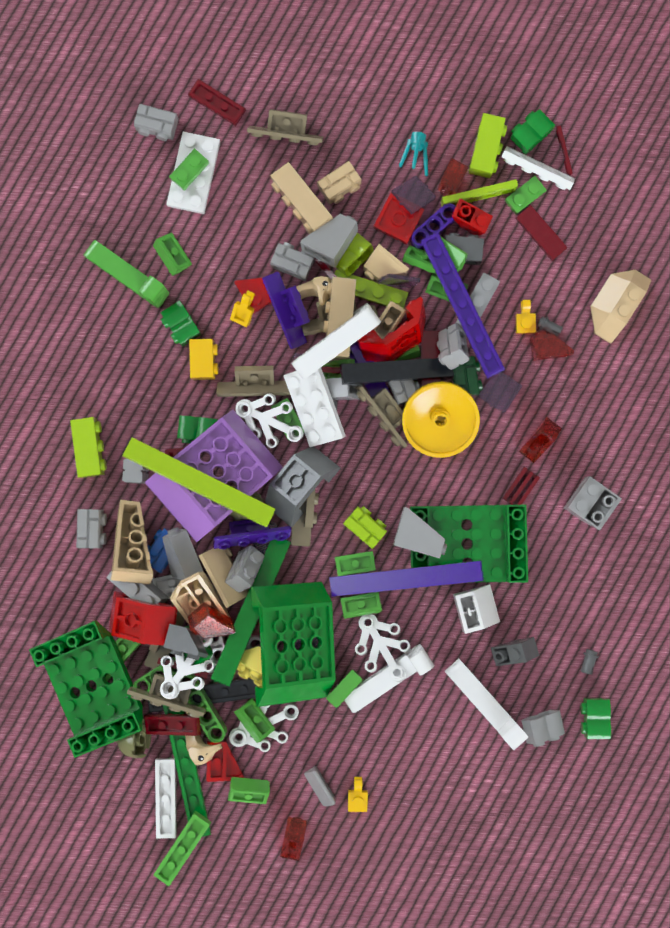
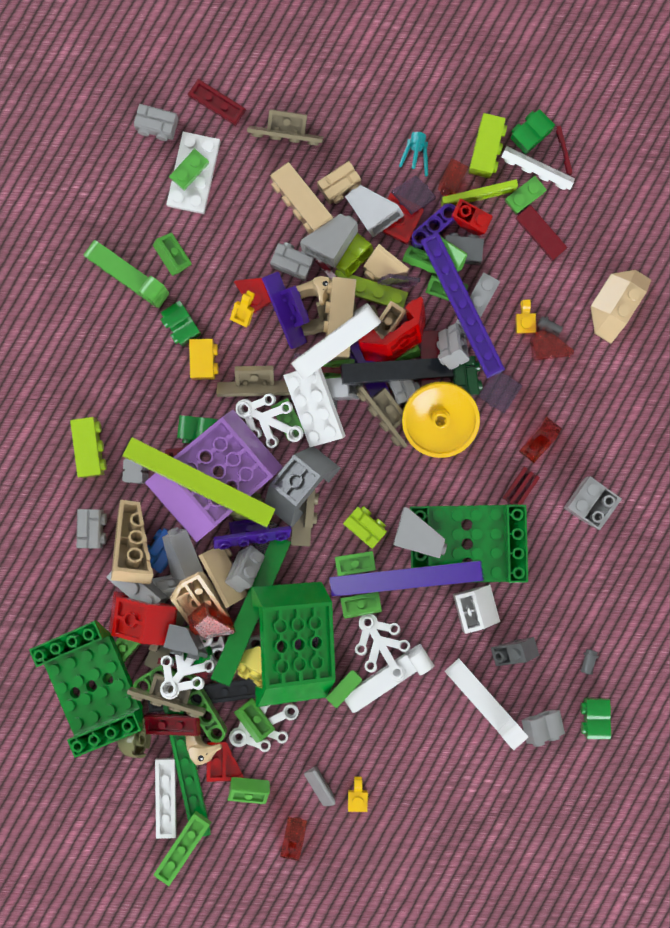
none -> slope [345,185,404,237]

